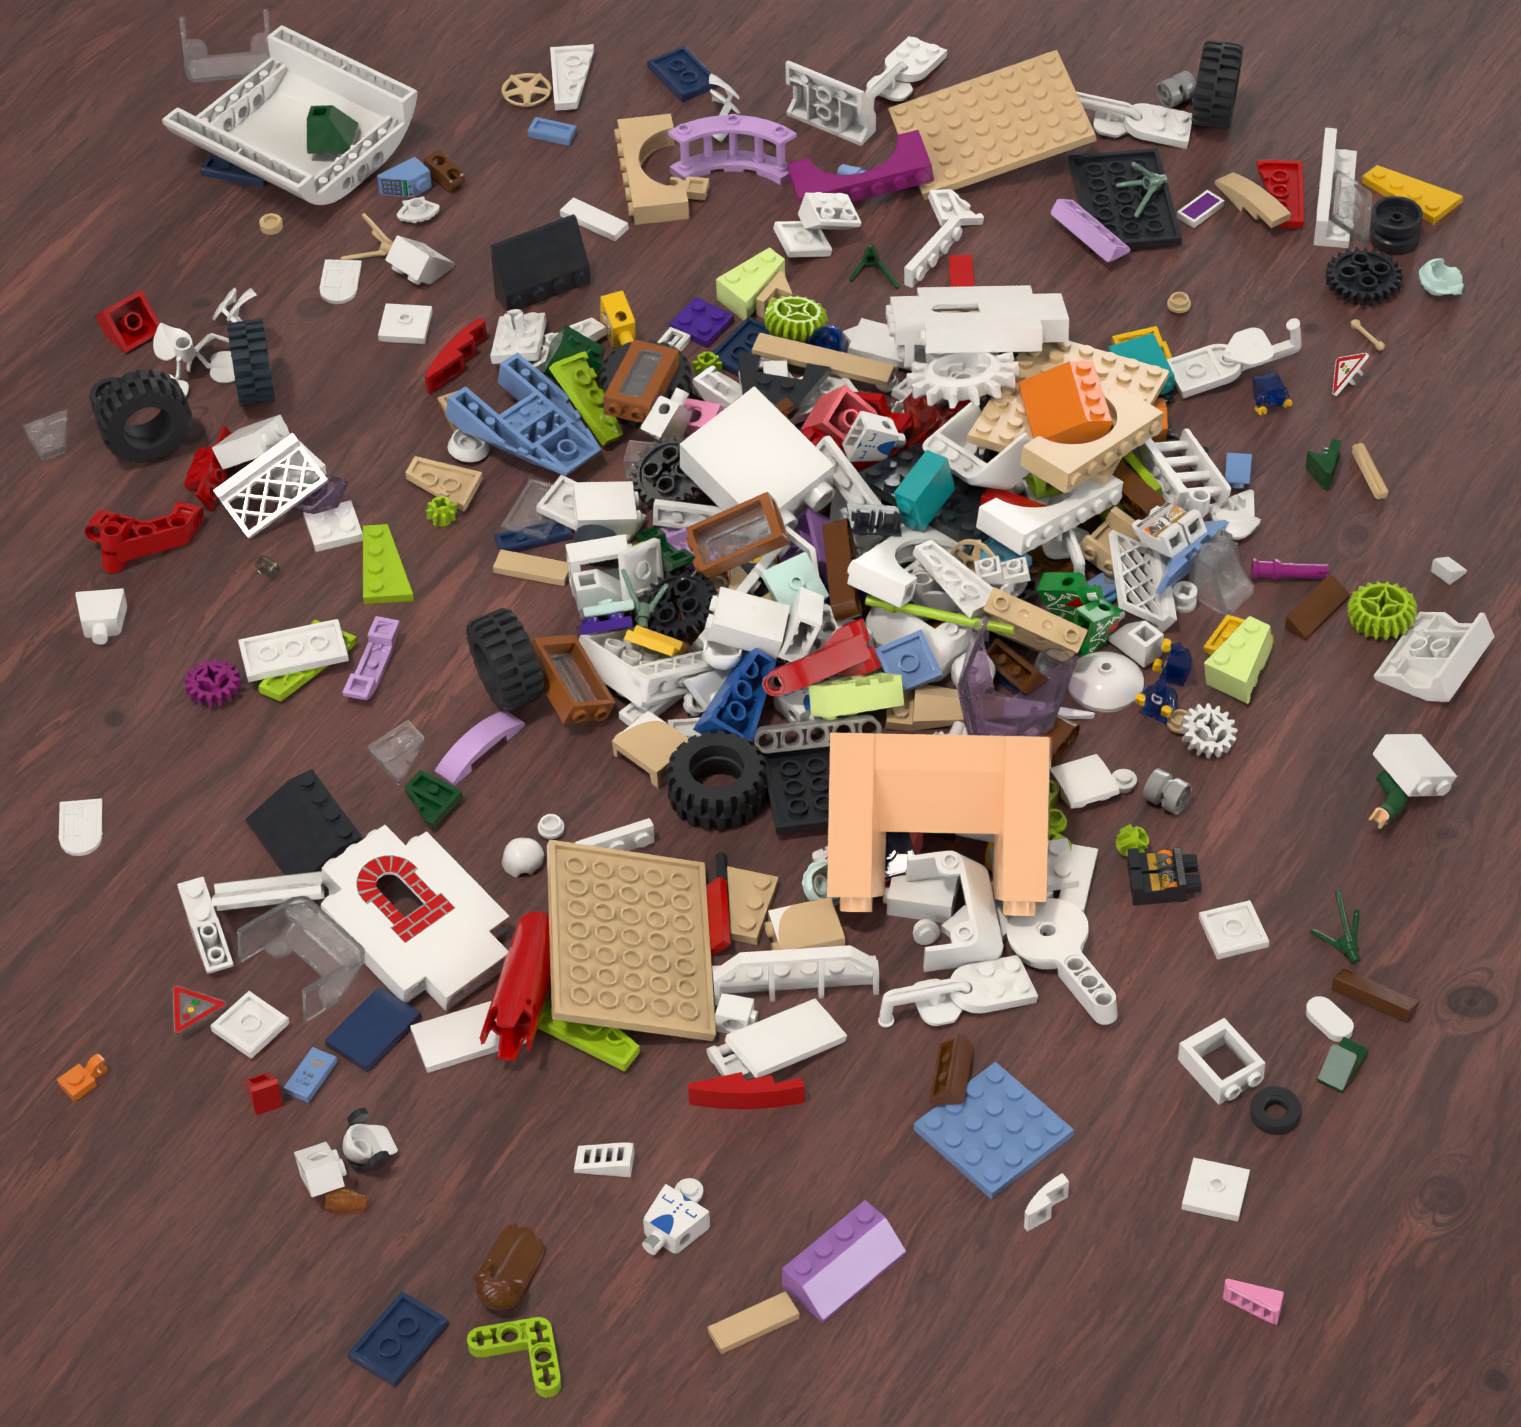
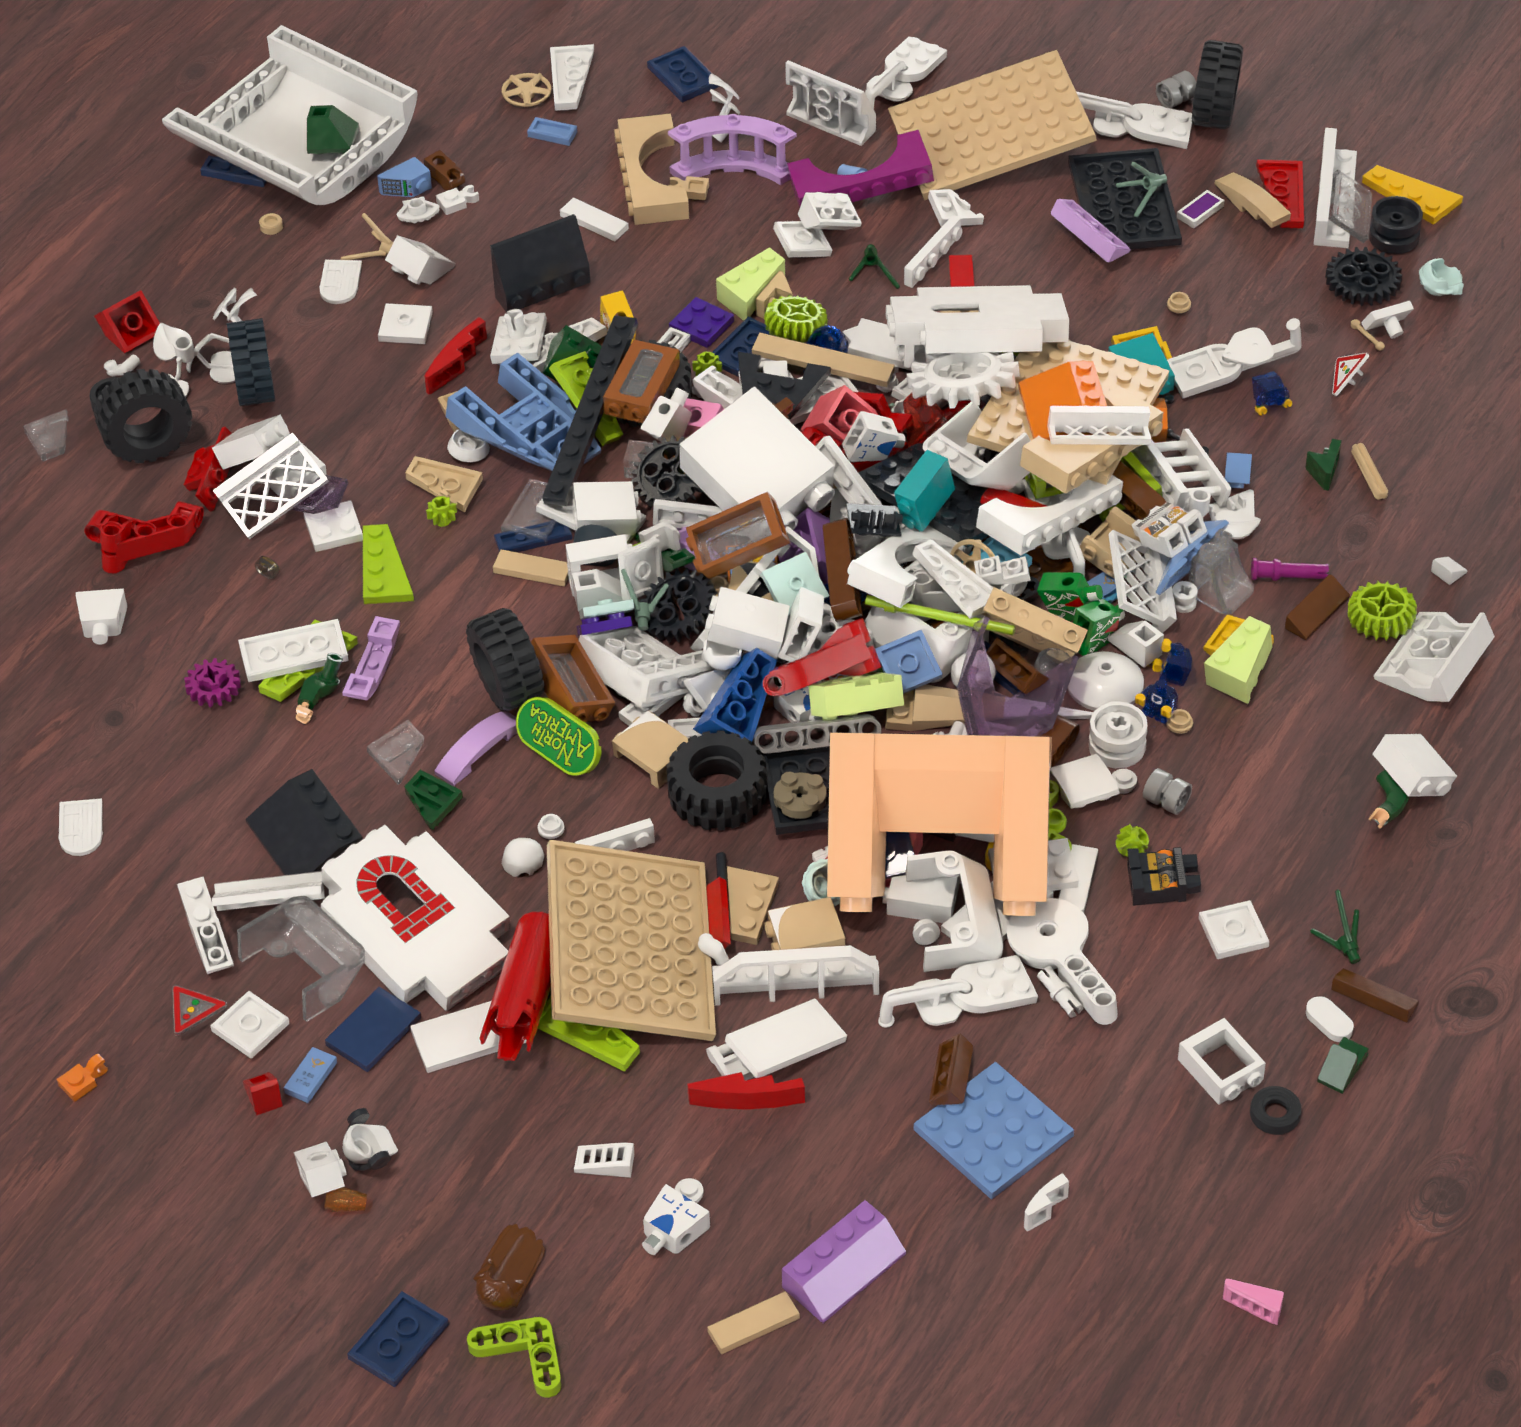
clear windscreen [179,9,272,83] -> none
yellow slope [624,625,687,657] -> none
white brick [715,993,758,1034] -> none
white gear [1179,703,1237,758] -> none
white plate [1182,1158,1250,1222] -> none
none -> white arm [104,355,140,376]
none -> dark green arm [296,653,343,724]
none -> white plate [436,185,479,215]
none -> tile [516,697,601,775]
none -> black plate [542,316,638,506]
none -> white bracket [638,522,681,552]
none -> white arm [698,933,729,966]
none -> dark tan plate [774,772,827,819]
none -> white pin [1037,966,1083,1018]
none -> white fence [1047,406,1151,445]
none -> white wheel [1088,702,1148,769]
none -> white tile [1361,301,1414,339]

